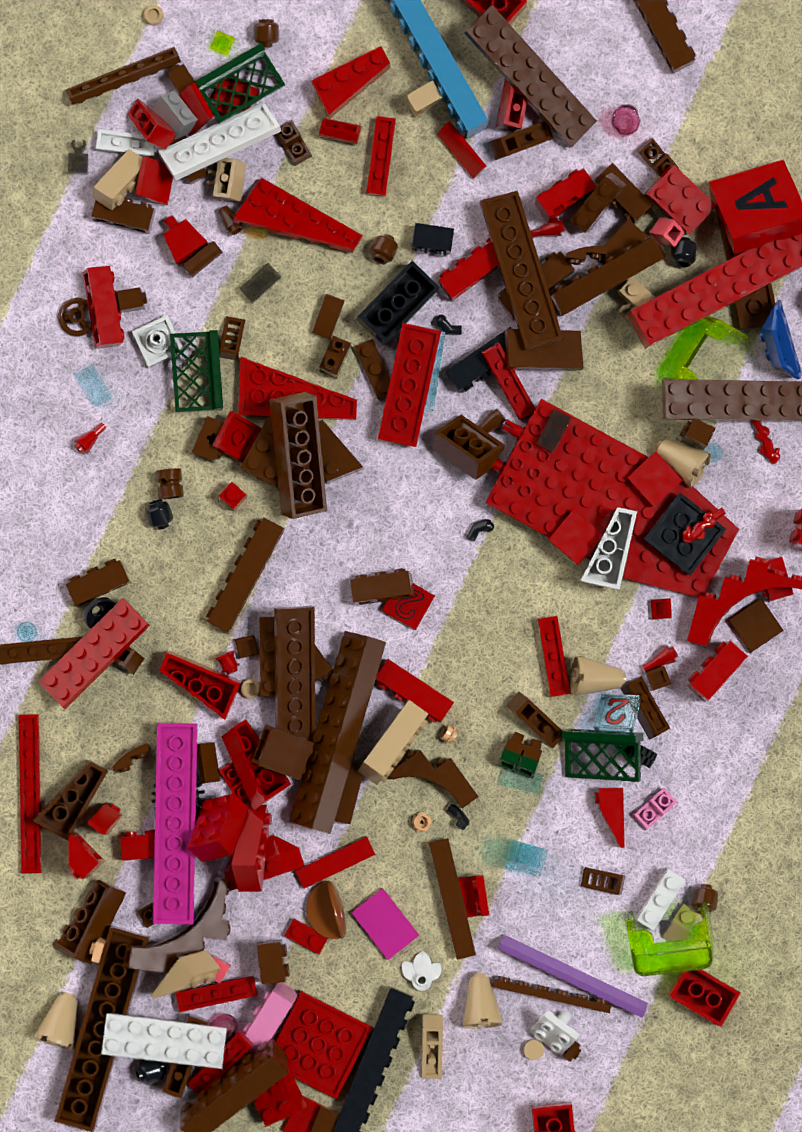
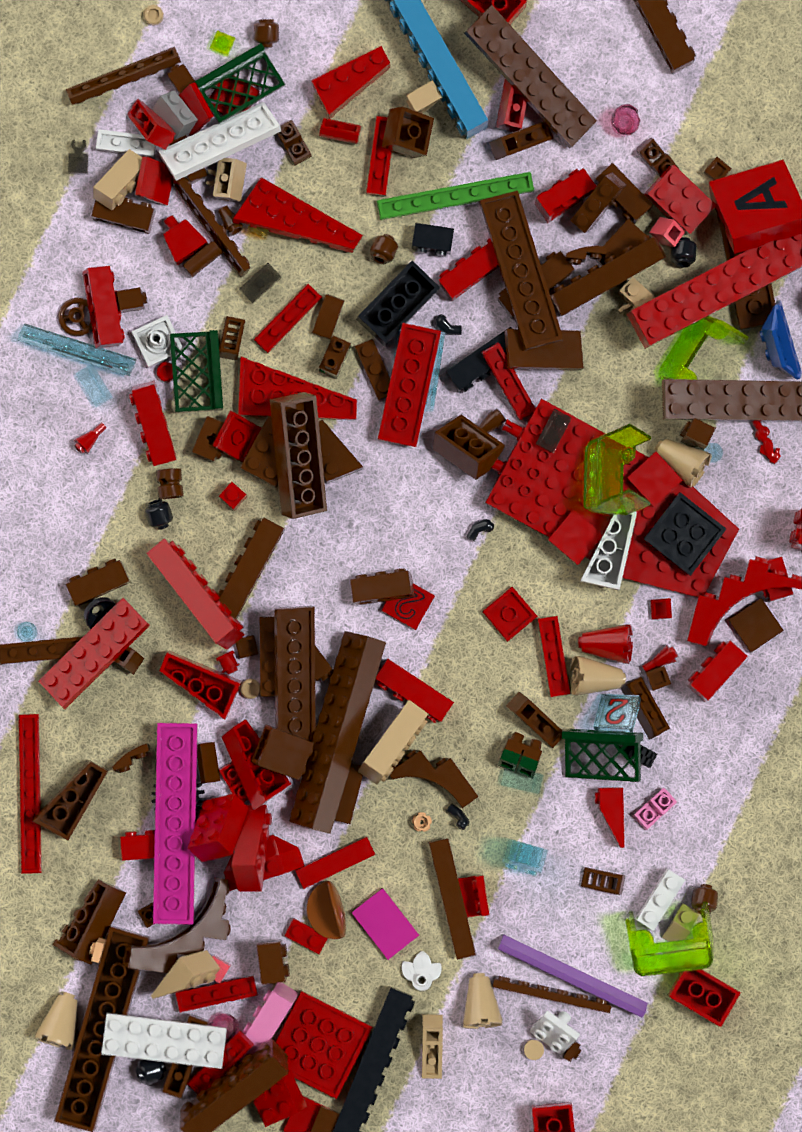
red slope [68,833,105,880] -> none
red slope [87,803,123,835] -> none
red tile [437,121,487,179] -> none
light nougat plate [440,725,457,744] -> none
red cone [530,217,565,238] -> none
red animal [682,507,726,543] -> none
none -> clear light blue plate [18,324,137,376]
none -> red wedge [129,380,177,466]
none -> red brick [146,538,245,650]
none -> red tile [157,362,173,382]
none -> reddish brown plate [172,177,251,277]
none -> red tile [254,284,322,353]
none -> bright green tile [377,172,534,220]
none -> reddish brown brick [382,106,434,158]
none -> red tile [482,586,538,642]
none -> red cone [578,624,633,664]
none -> clear neon green windscreen [583,424,651,515]
none -> reddish brown plate [704,157,732,180]

